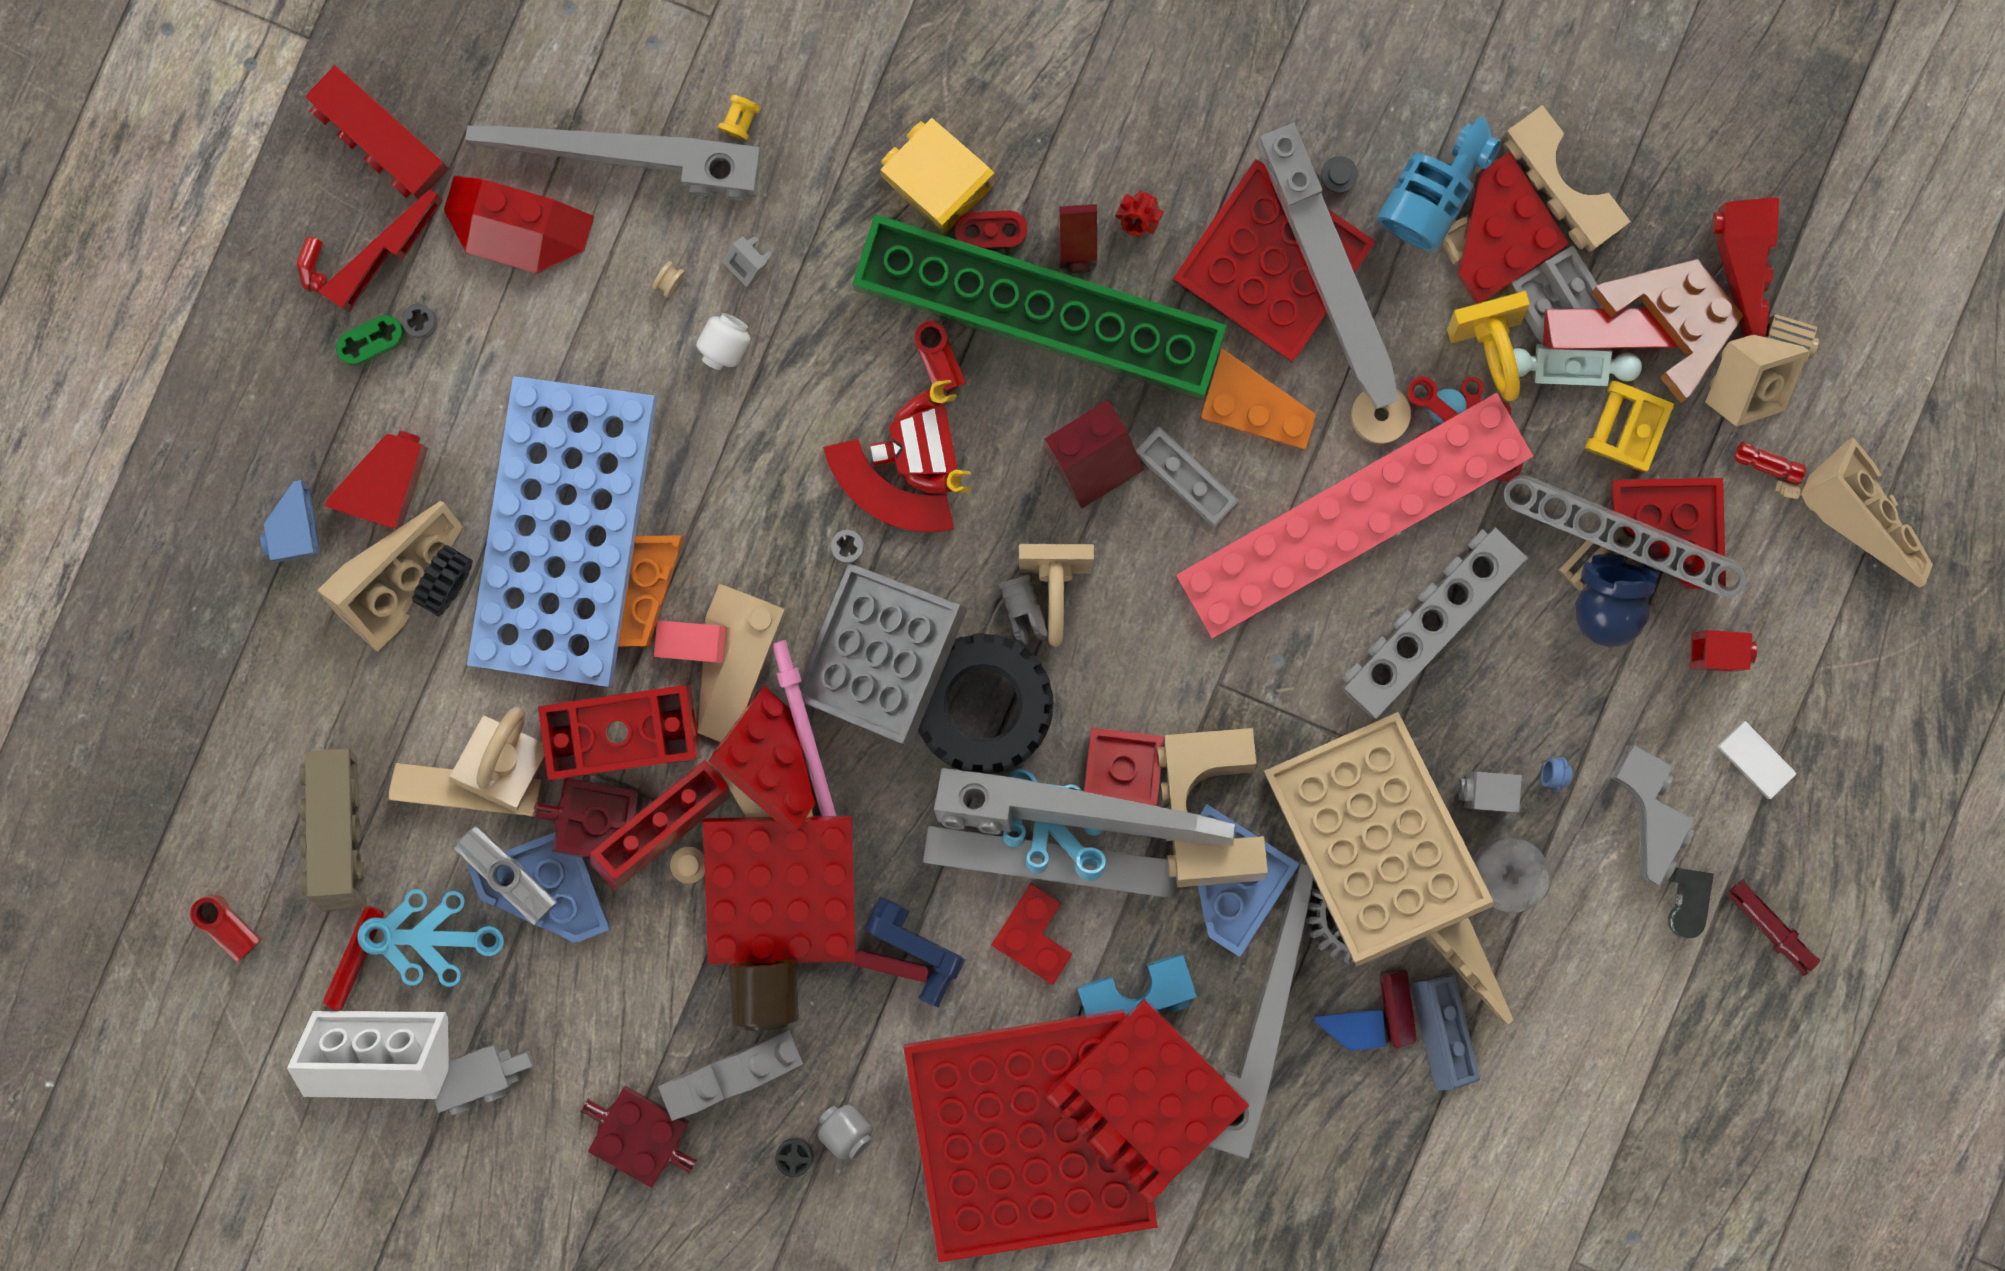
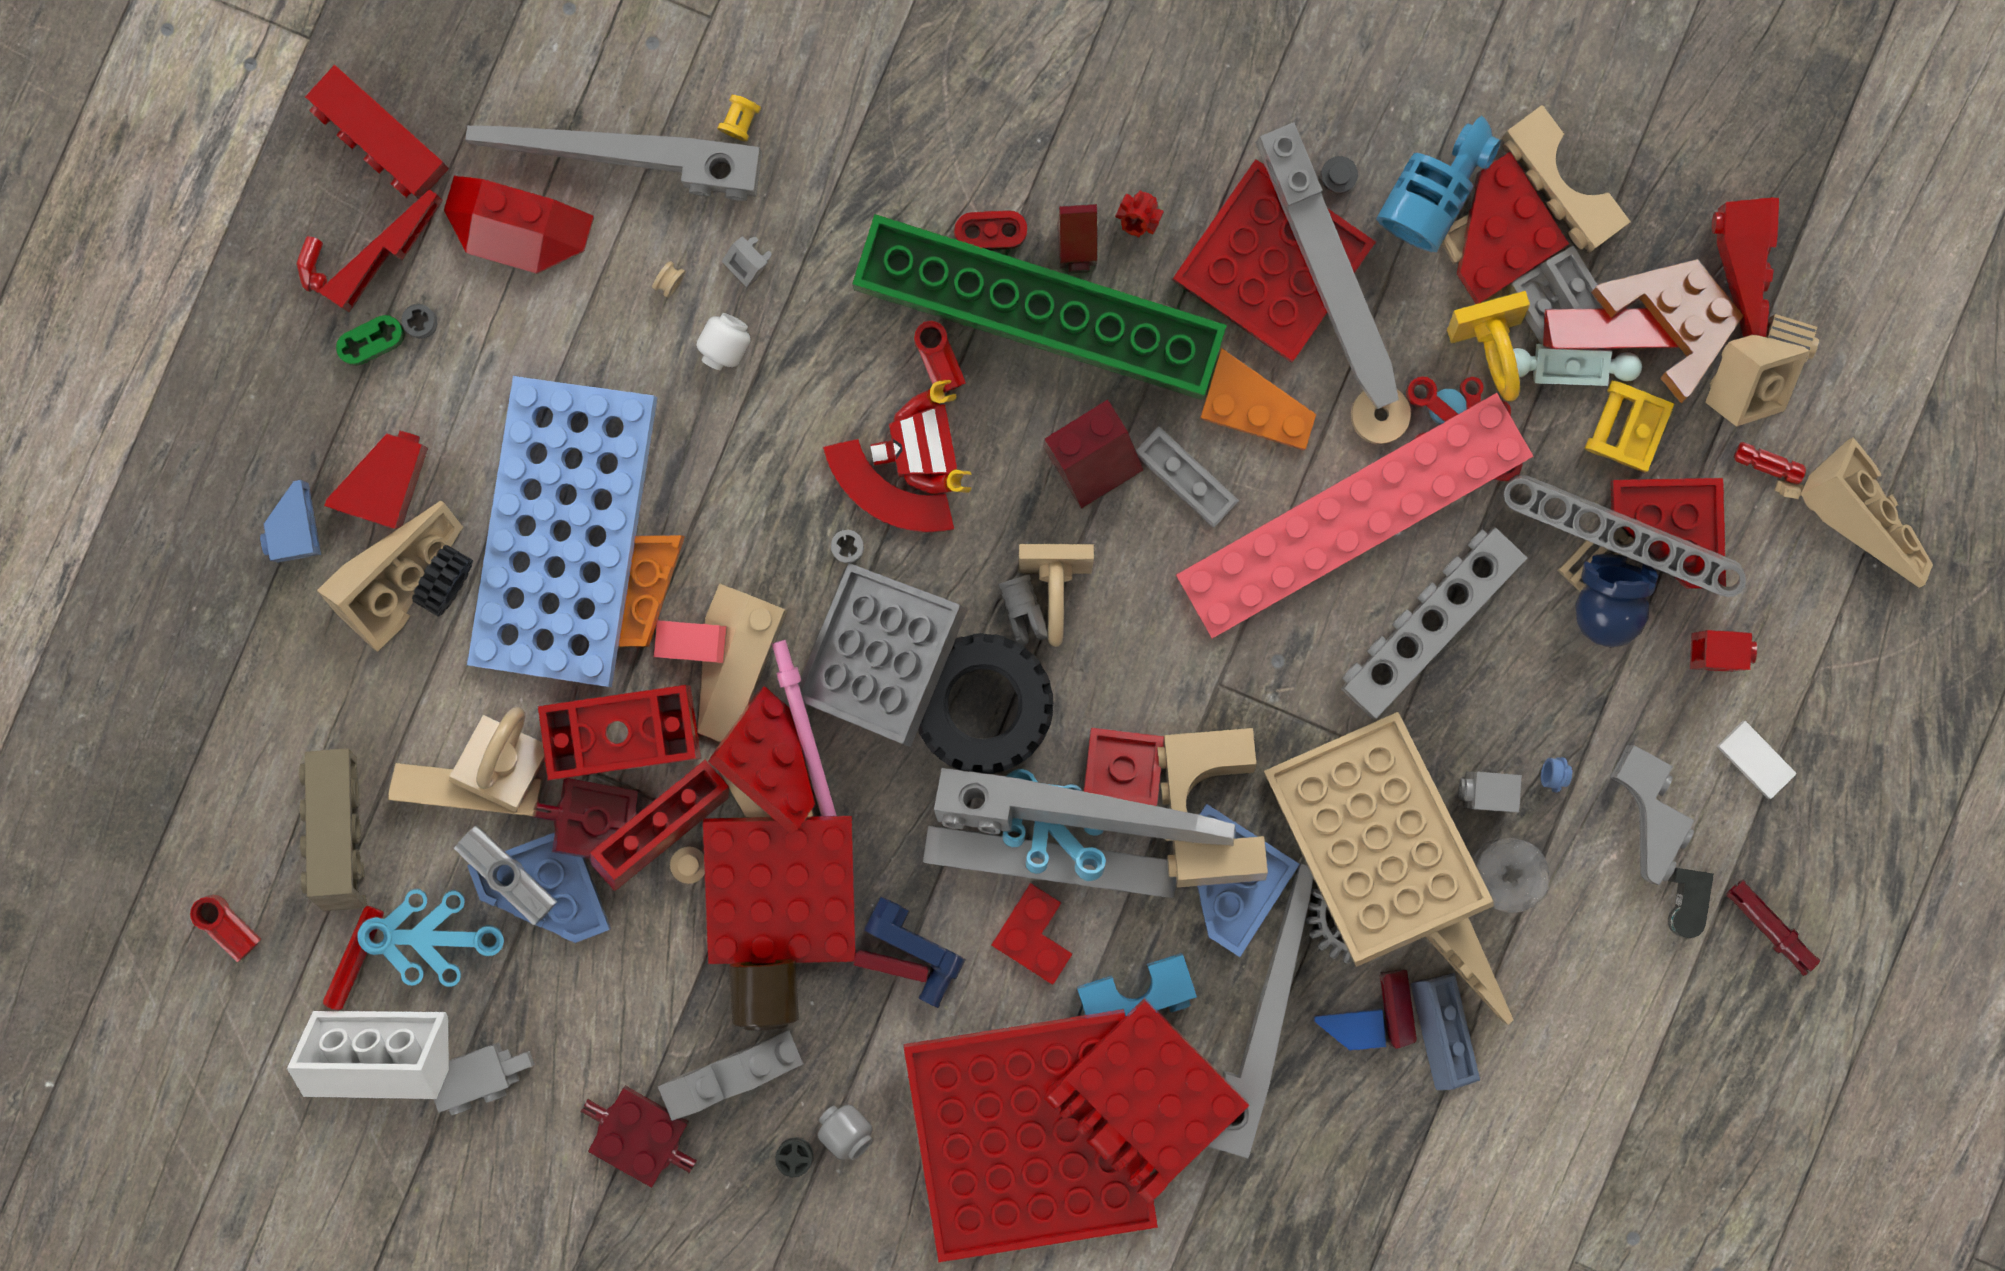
yellow slope [880,118,995,236] -> none

